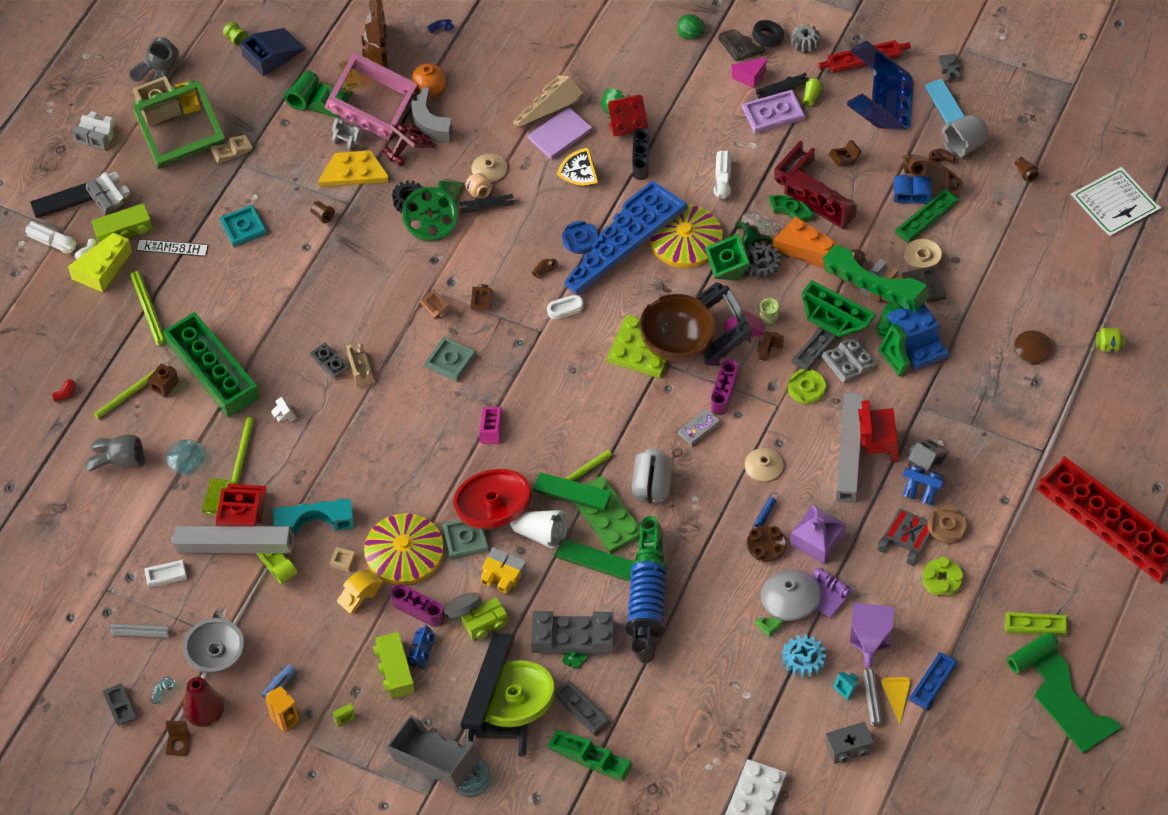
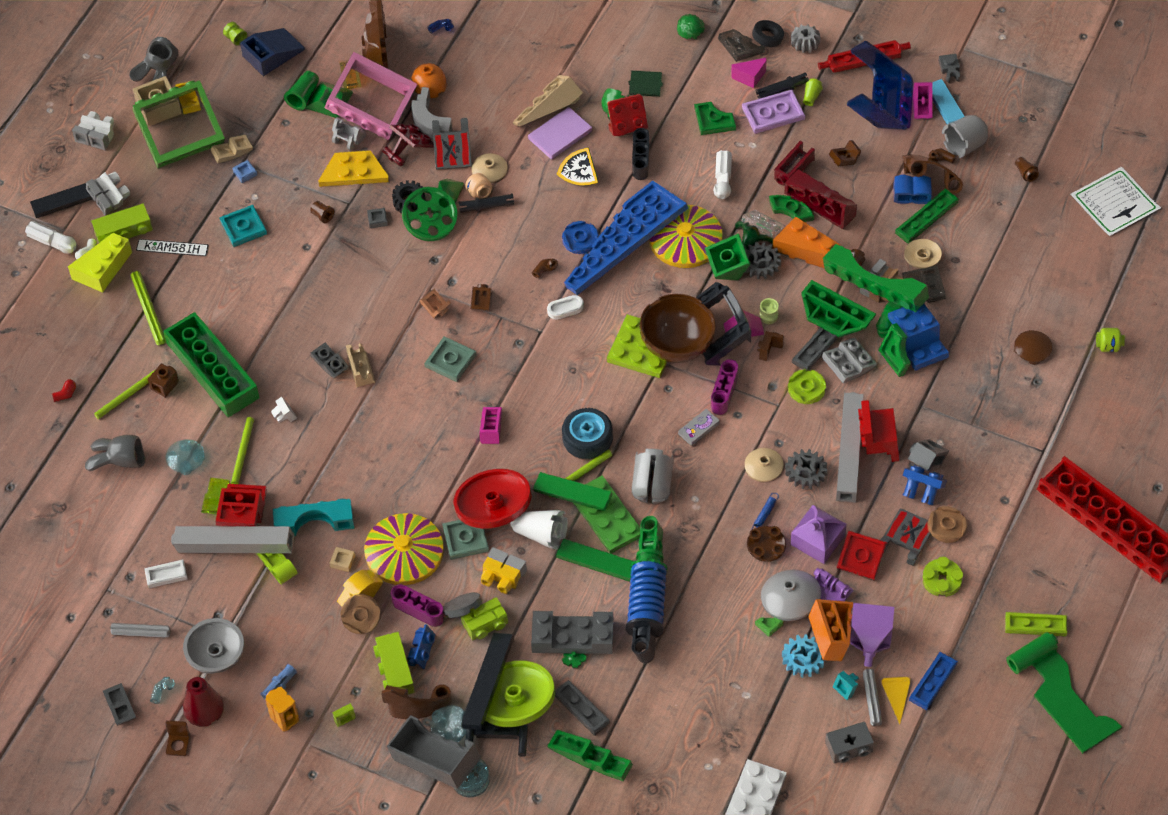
none -> medium blue tile [232,160,257,183]
none -> medium nougat tile [340,594,381,634]
none -> dark grey tile [367,208,388,228]
none -> reddish brown panel [381,684,452,719]
none -> clear light blue dish [430,706,468,742]
none -> flag [432,118,472,170]
none -> black wheel [562,408,613,460]
none -> clear green piece [628,70,663,97]
none -> green tile [694,102,736,135]
none -> dark grey gear [785,449,828,489]
none -> orange wedge [808,599,853,661]
none -> red plate [836,531,887,581]
none -> dark pink slope [912,82,933,119]

